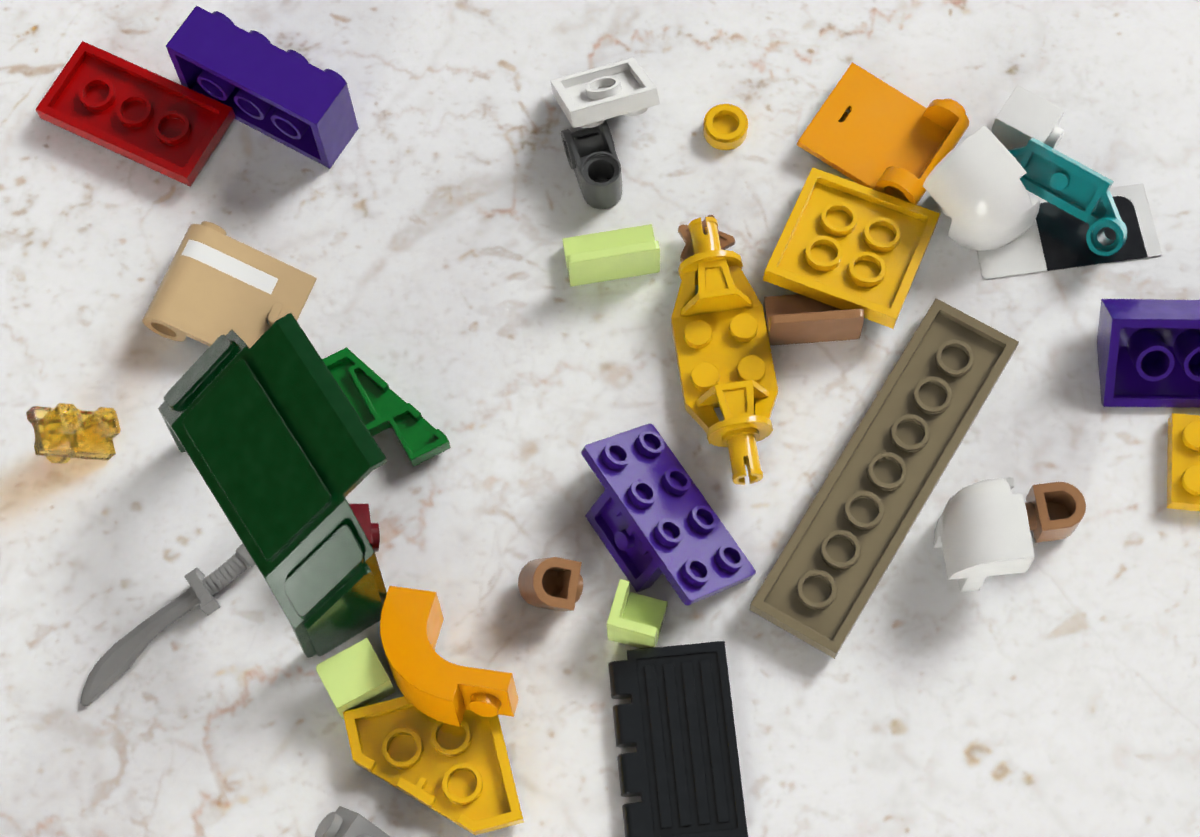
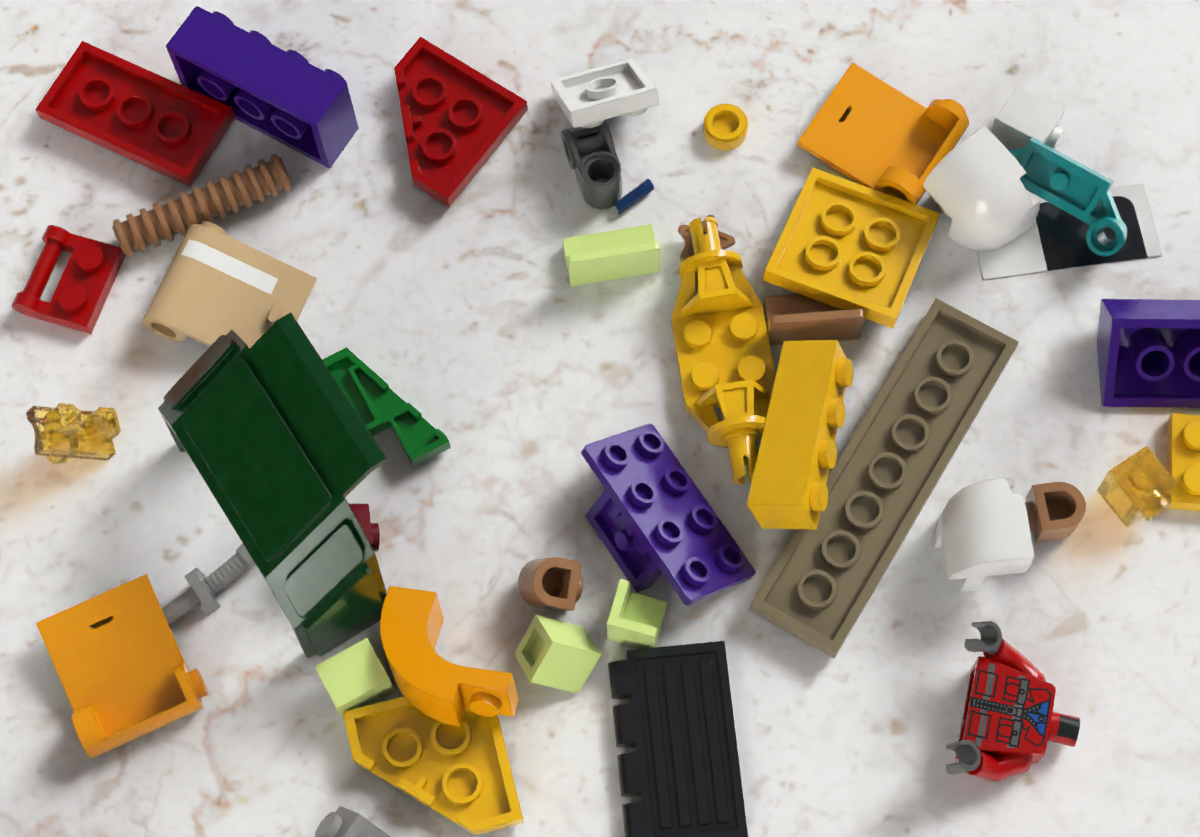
none -> red plate [12,225,126,334]
none -> light orange door [36,574,209,759]
none -> medium nougat piece [112,154,293,258]
none -> red plate [394,37,528,207]
none -> yellowish green panel [514,614,601,693]
none -> blue leg [614,179,654,214]
none -> yellow brick [747,340,853,530]
none -> torso [946,621,1080,782]
none -> clear yellow brick [1097,446,1178,528]

